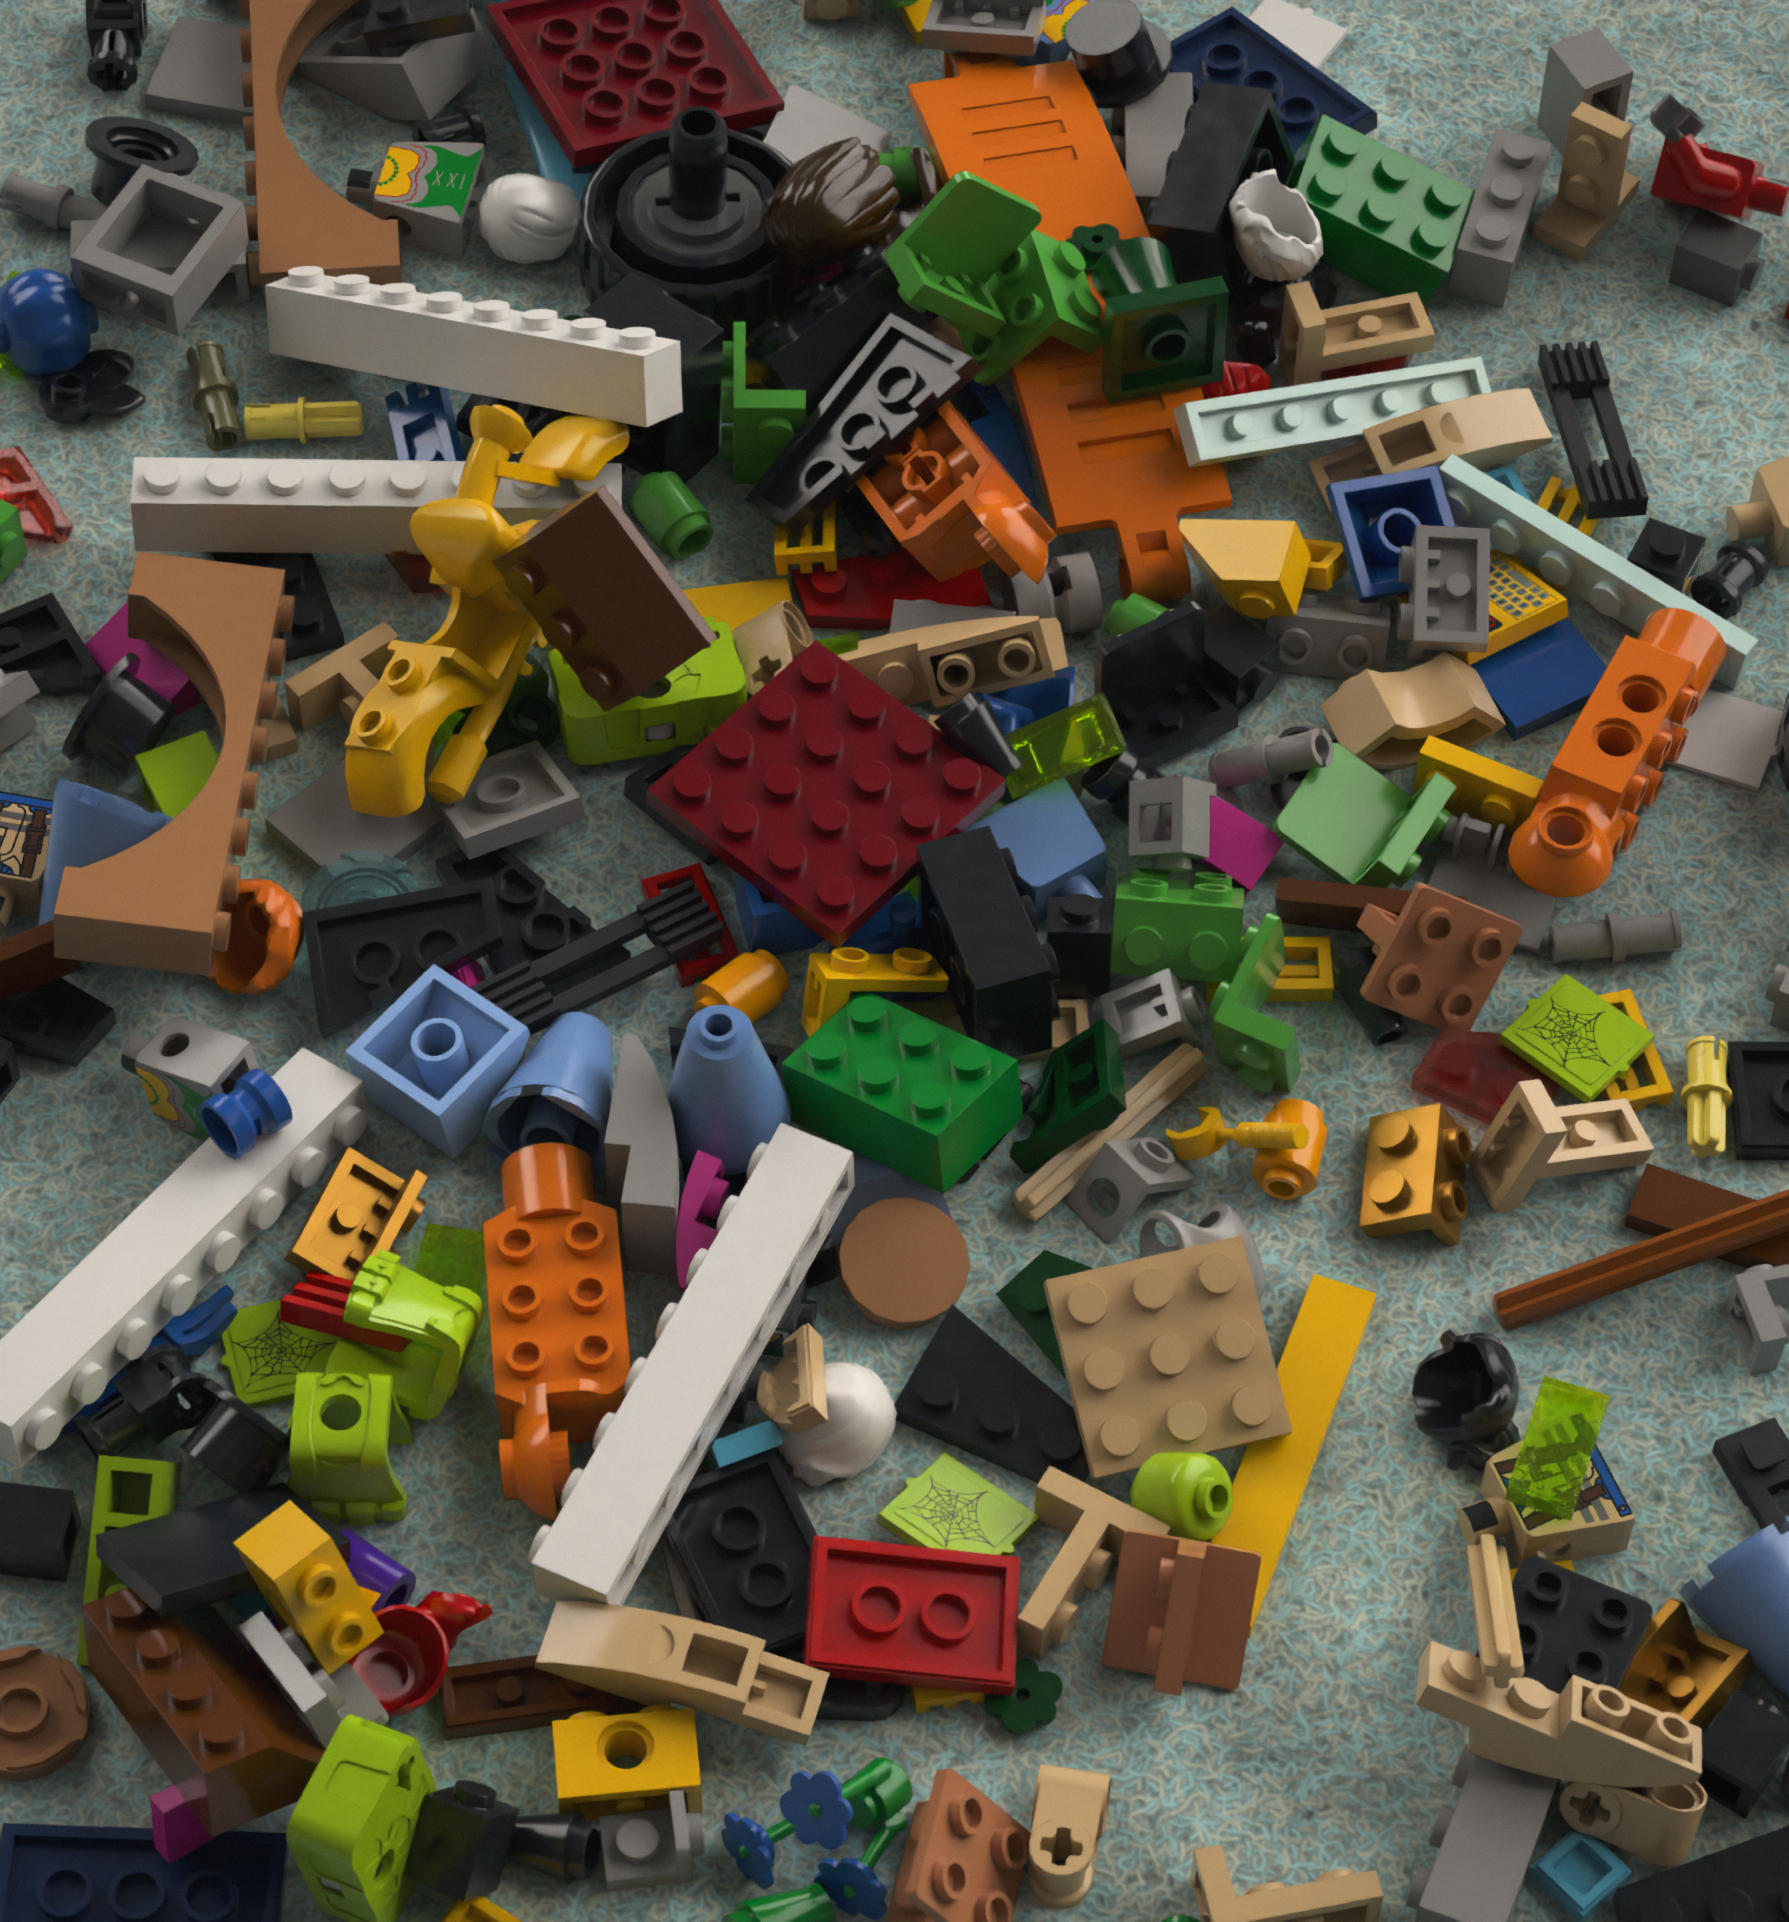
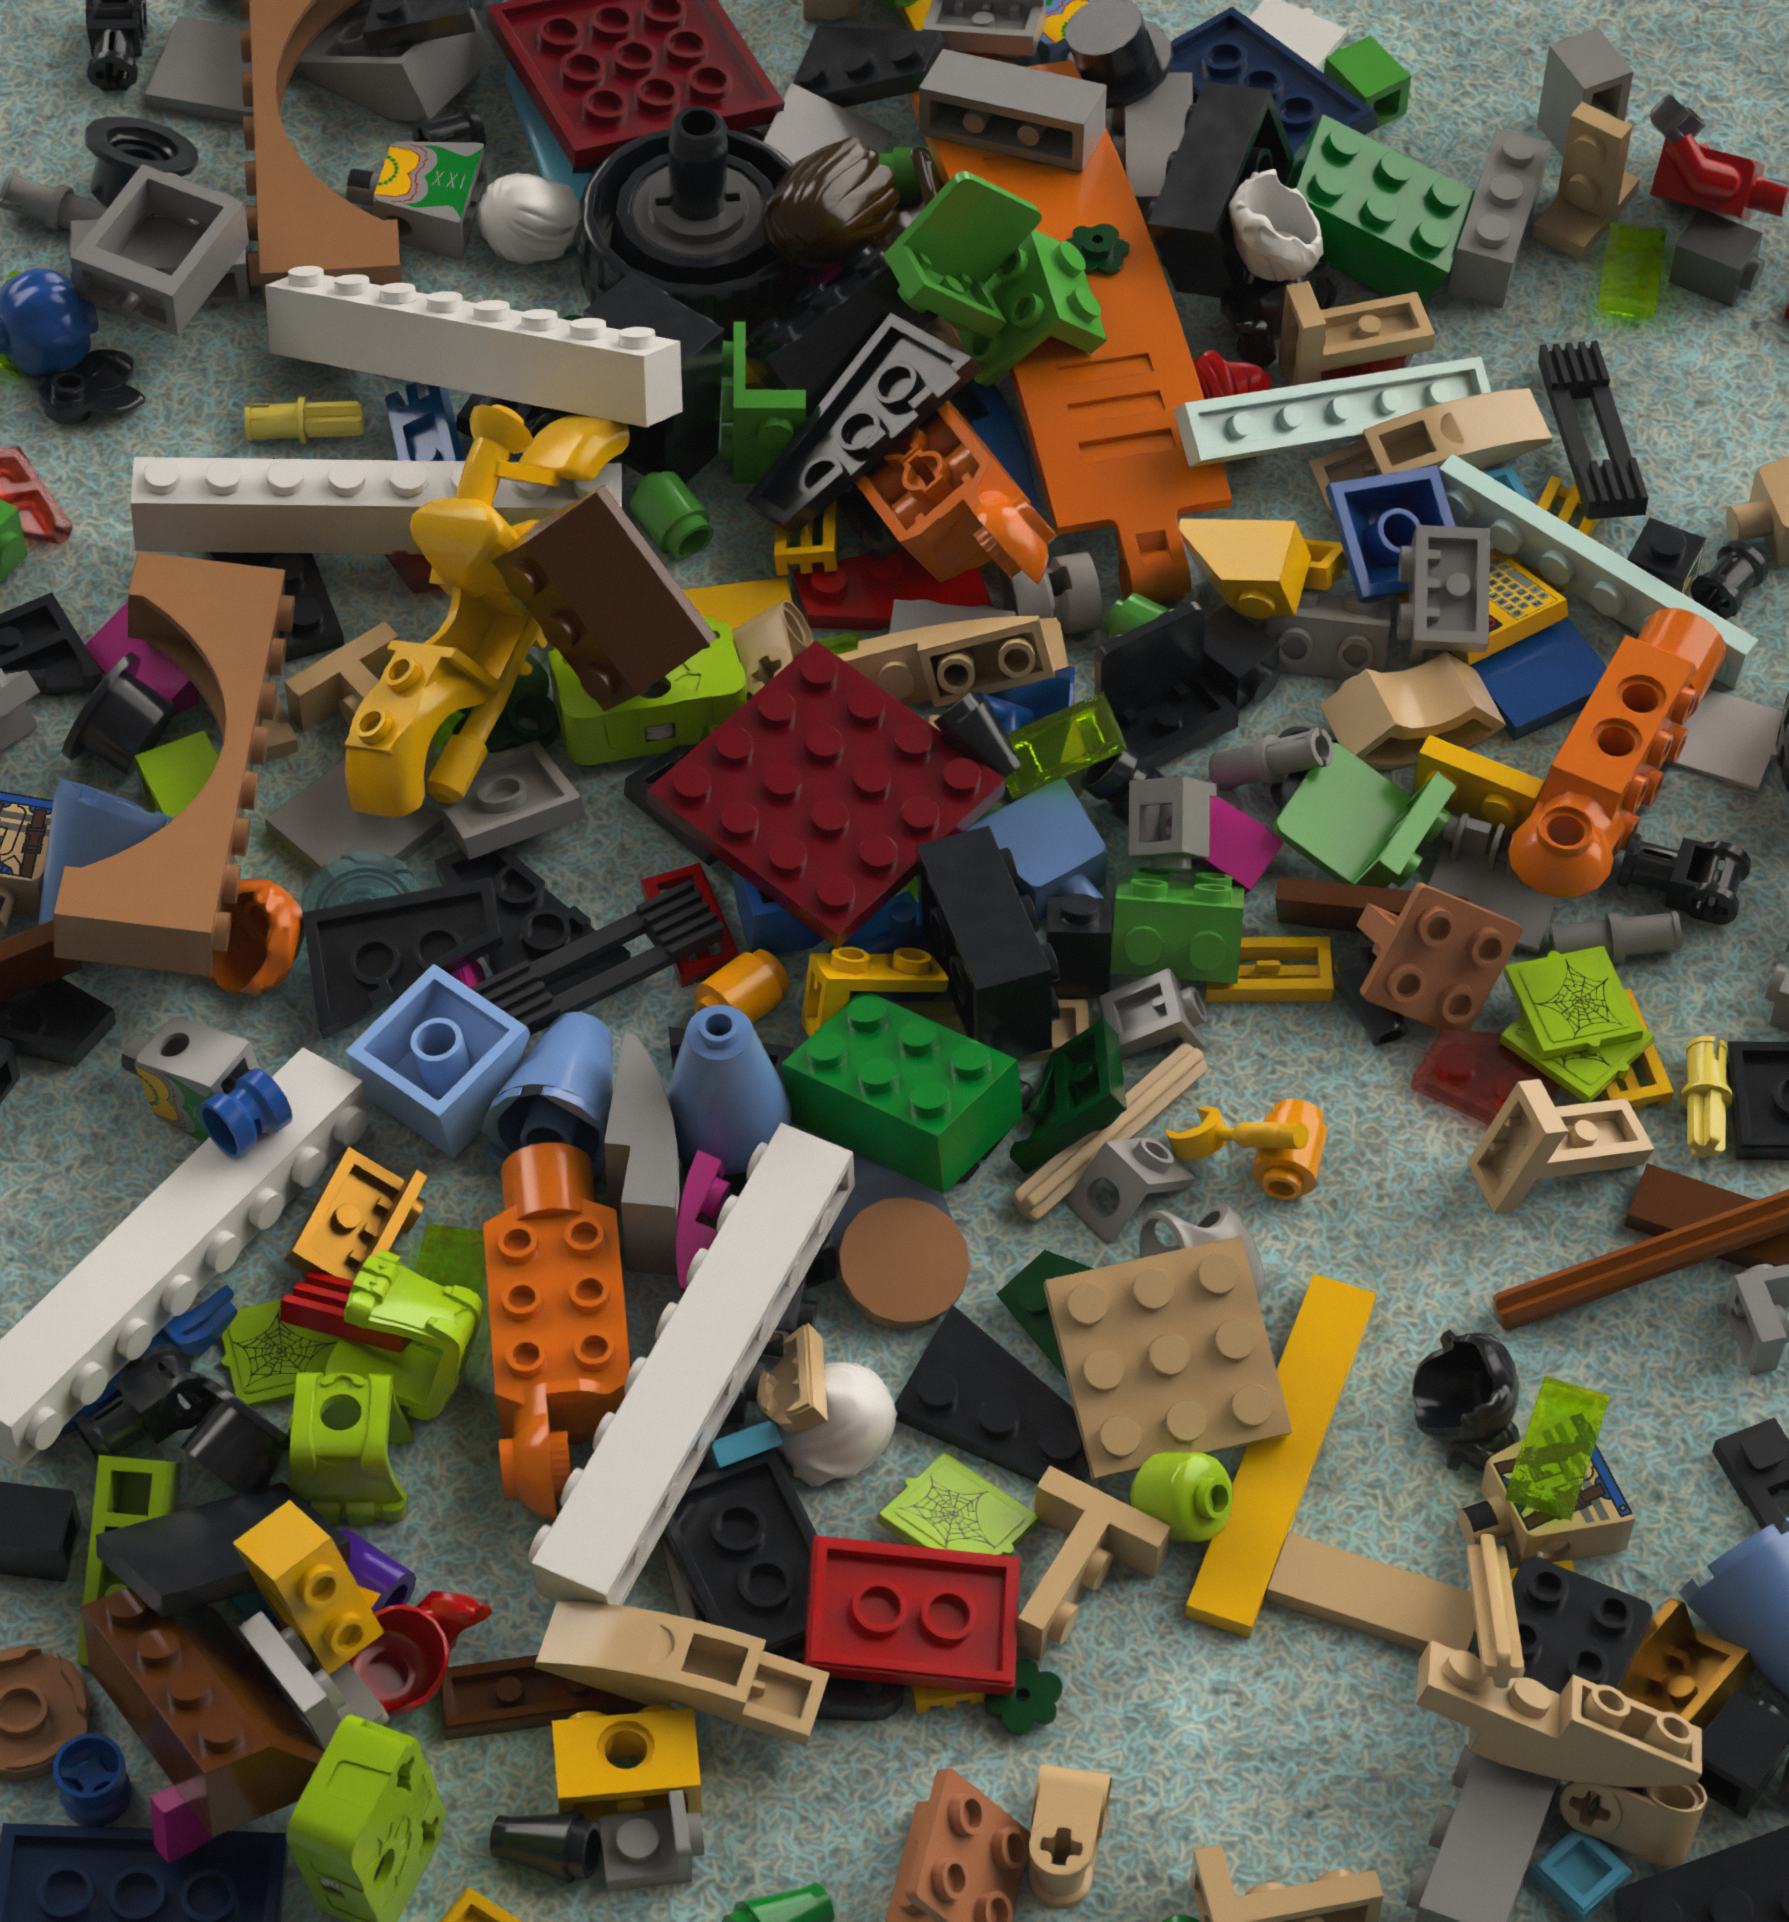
olive pin [186,340,244,452] -> none
black brick [403,1780,520,1901] -> none
blue plant [721,1757,913,1920] -> none
dark green plant [1091,237,1229,403] -> none
nougat bracket [1102,1529,1261,1696] -> none
bright green bracket [1208,912,1301,1093] -> none
pearl gold bracket [1359,1103,1472,1246] -> none
none -> blue wheel [53,1733,131,1826]
none -> black wing [793,26,951,108]
none -> light grey brick [919,49,1107,172]
none -> tan tile [1266,1532,1476,1652]
none -> bright green brick [1324,35,1411,129]
none -> lime piece [1503,945,1644,1060]
none -> clear neon green tile [1597,222,1666,320]
none -> black connector [1617,832,1751,925]

